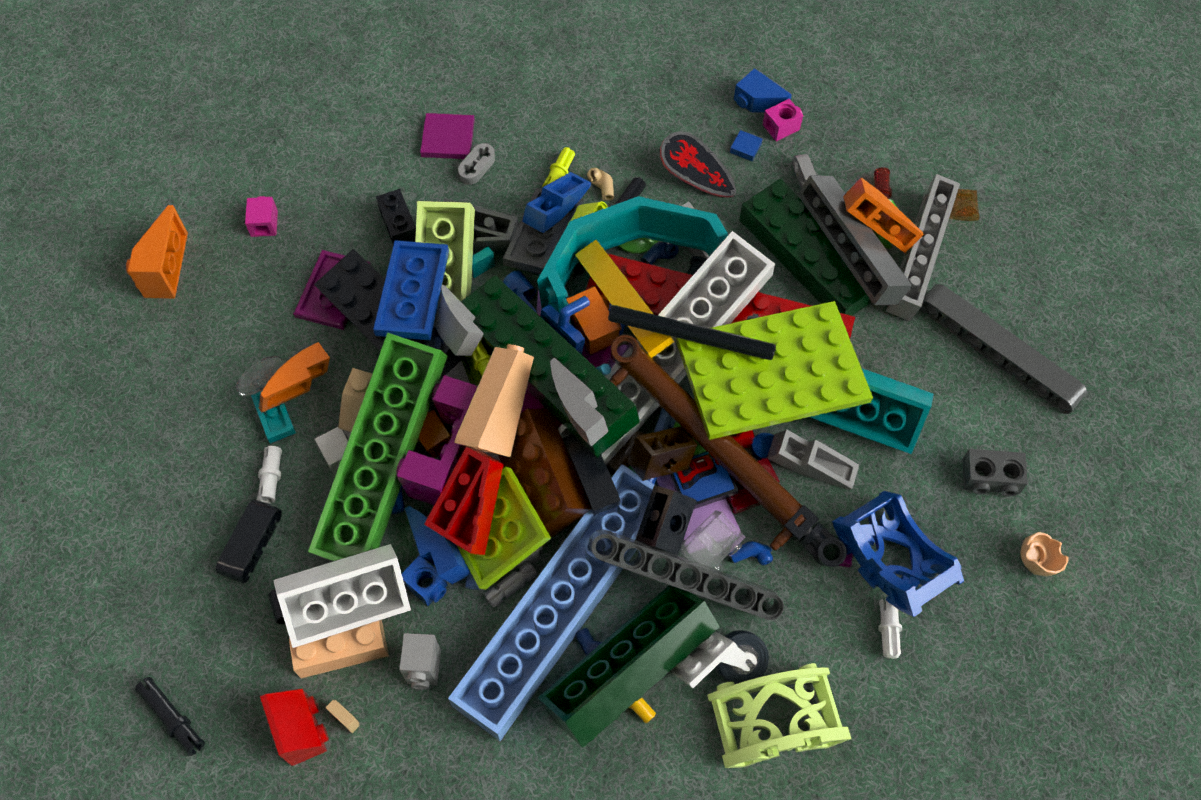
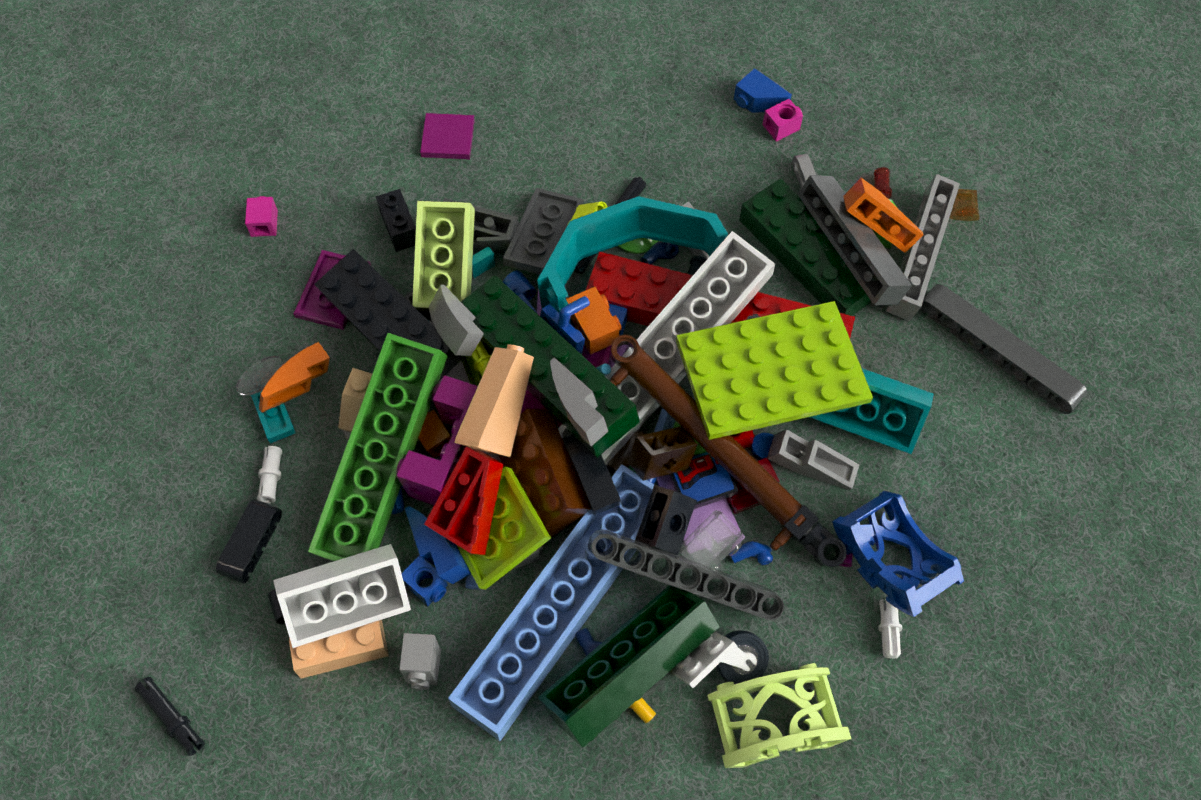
orange slope [126,205,188,299] -> none
red slope [260,689,329,766] -> none
white brick [315,427,348,475] -> none
tan tile [326,700,360,733] -> none
blue plate [373,241,449,340] -> none
light grey beam [458,143,495,185] -> none
light grey axle [485,562,537,607] -> none
blue slope [522,172,591,233] -> none
neon yellow axle [542,147,575,187] -> none
yellow tile [575,240,674,358] -> none
tan arm [587,168,614,201] -> none
black axle [608,305,776,360] -> none
shield [660,131,736,197] -> none
blue tile [730,130,763,161] -> none
dark grey brick [962,449,1028,497] -> none
light nougat hair [1021,532,1068,576] -> none

